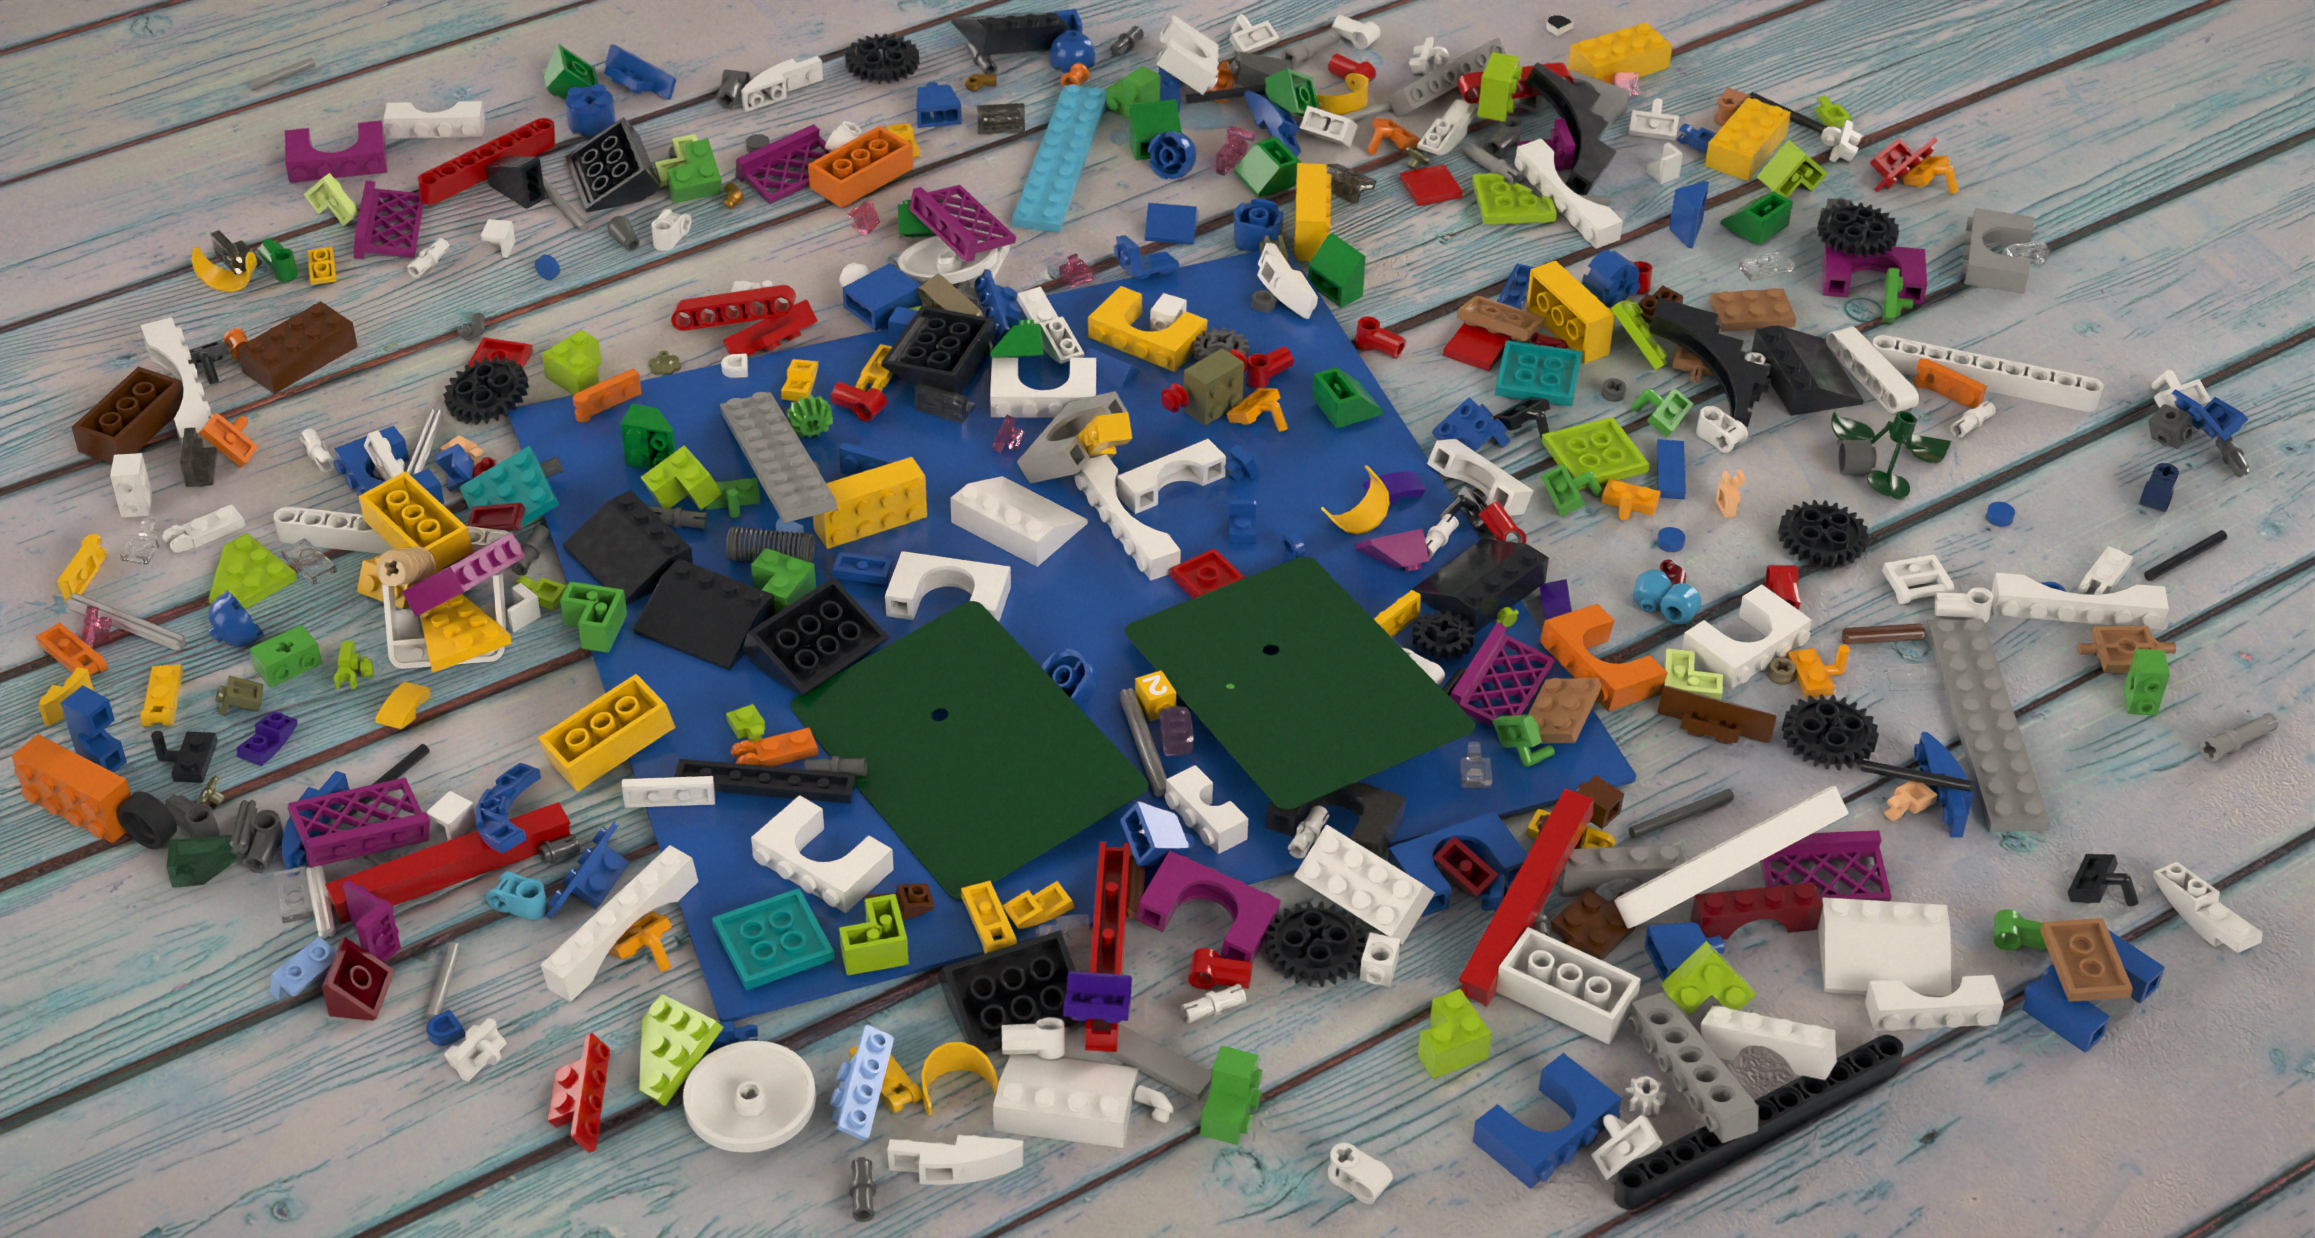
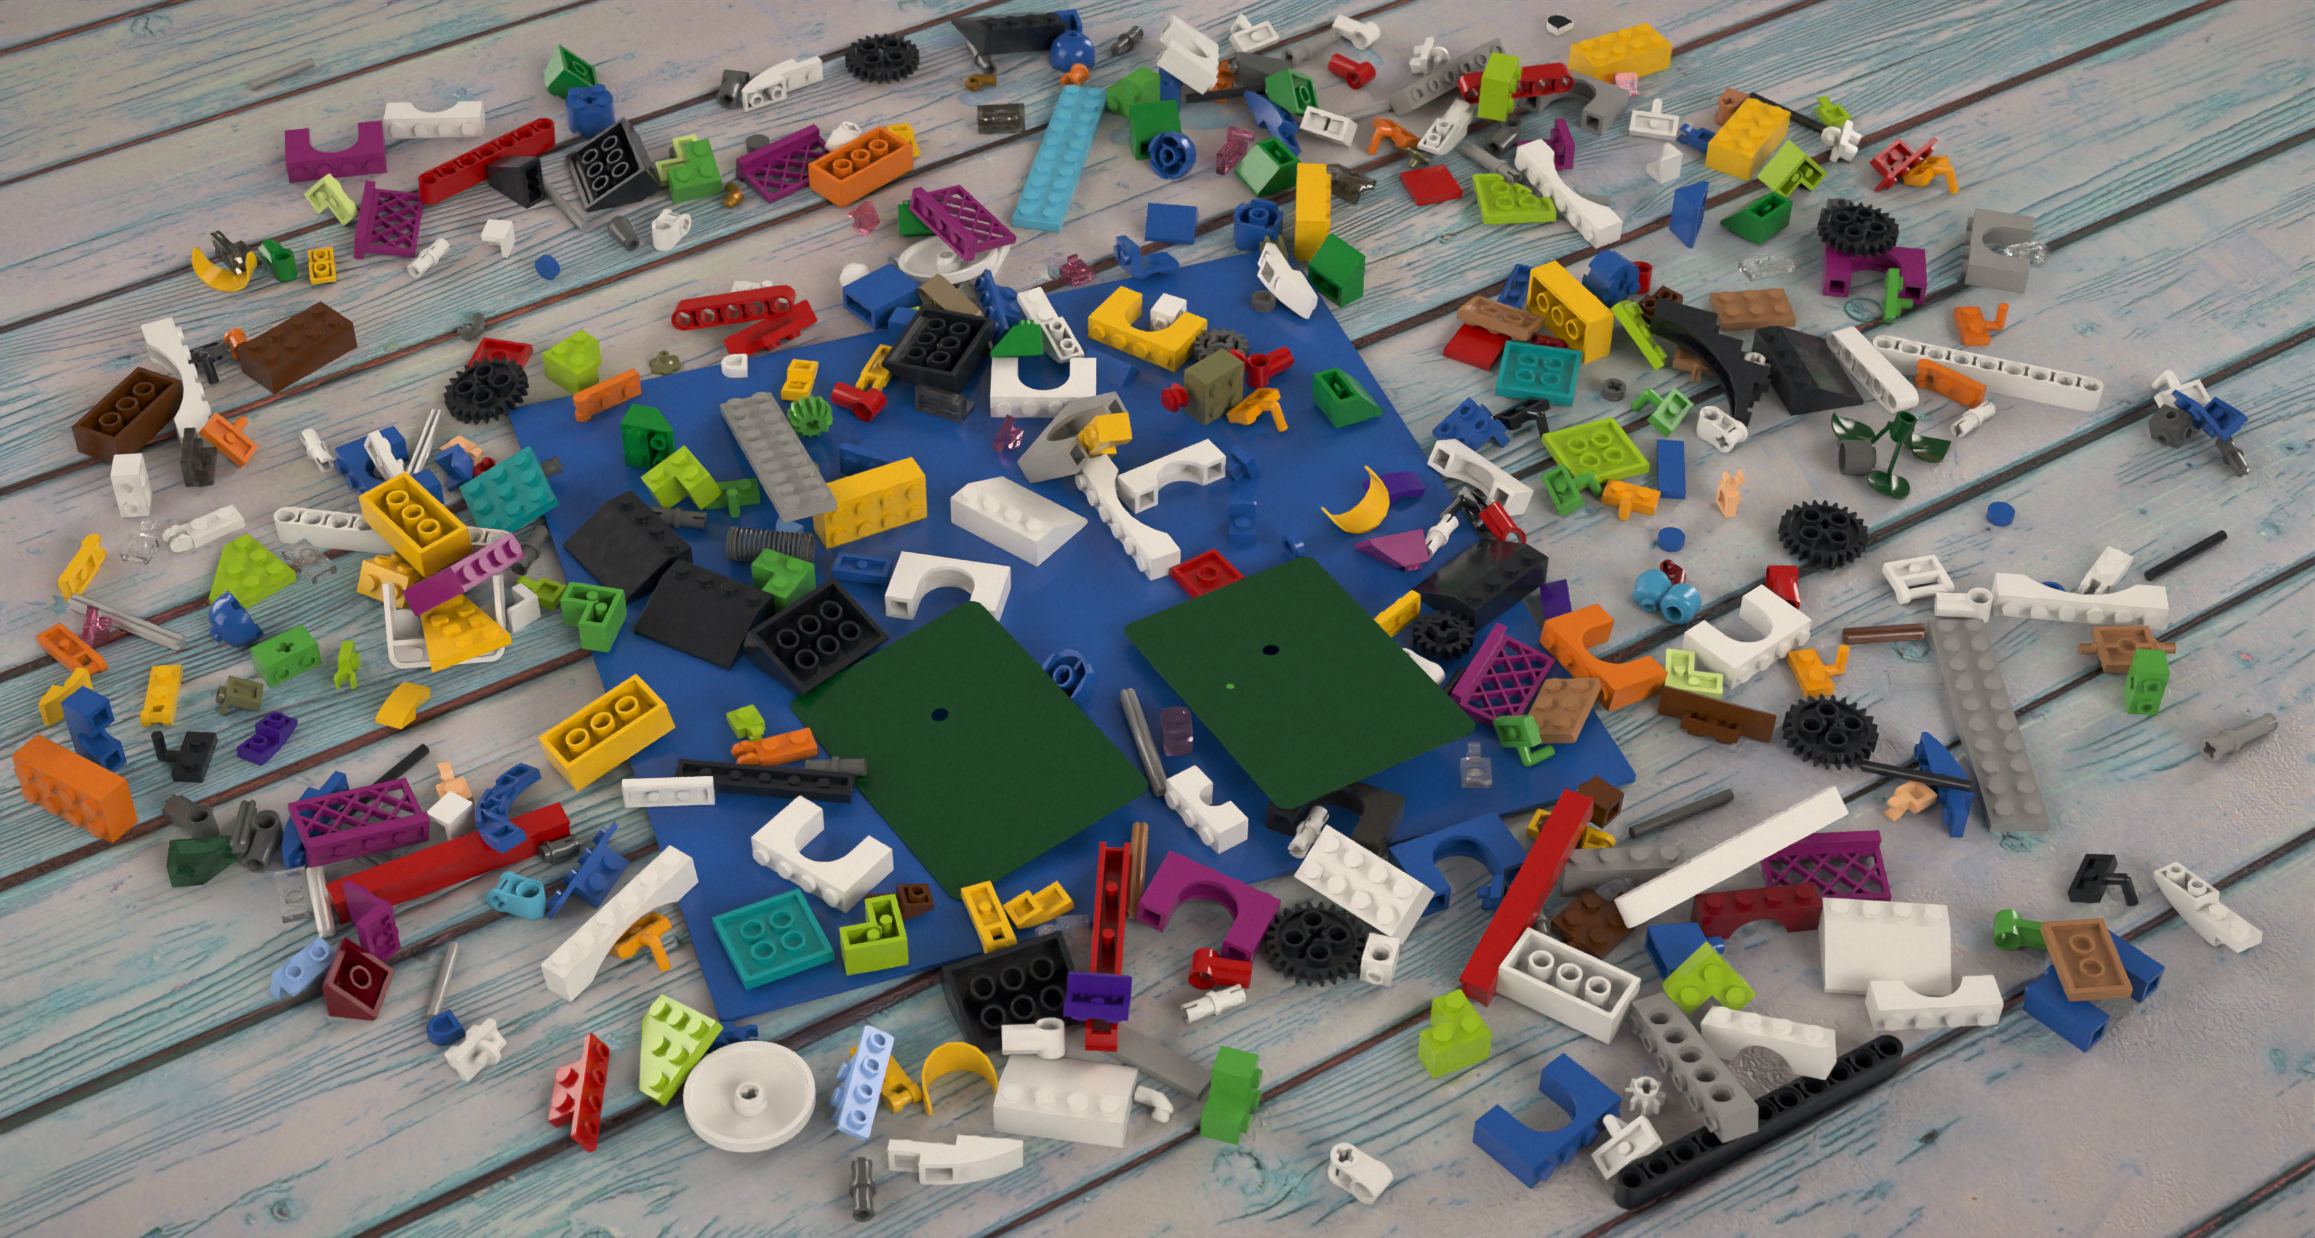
black tyre [117,791,177,849] -> none
olive plant [196,775,224,805] -> none
lime piece [360,656,374,678] -> none
tan piece [376,546,435,586] -> none
dark red tile [467,502,525,532] -> none
blue bracket [604,44,676,99] -> none
blue torso [916,82,962,128] -> none
blue torso [1120,801,1194,866] -> none
yellow brick [1135,670,1176,721] -> none
yellow piece [1317,73,1369,116] -> none
red piece [1355,316,1406,359] -> none
dark red slope [1433,836,1499,898] -> none
lime piece [1496,607,1519,627] -> none
black arch [1525,62,1617,195] -> none
dark tan bush [1768,657,1796,685] -> none
dark blue piece [2139,463,2179,513] -> none
none -> light nougat plate [435,760,474,805]
none -> orange plate [1953,303,2009,346]

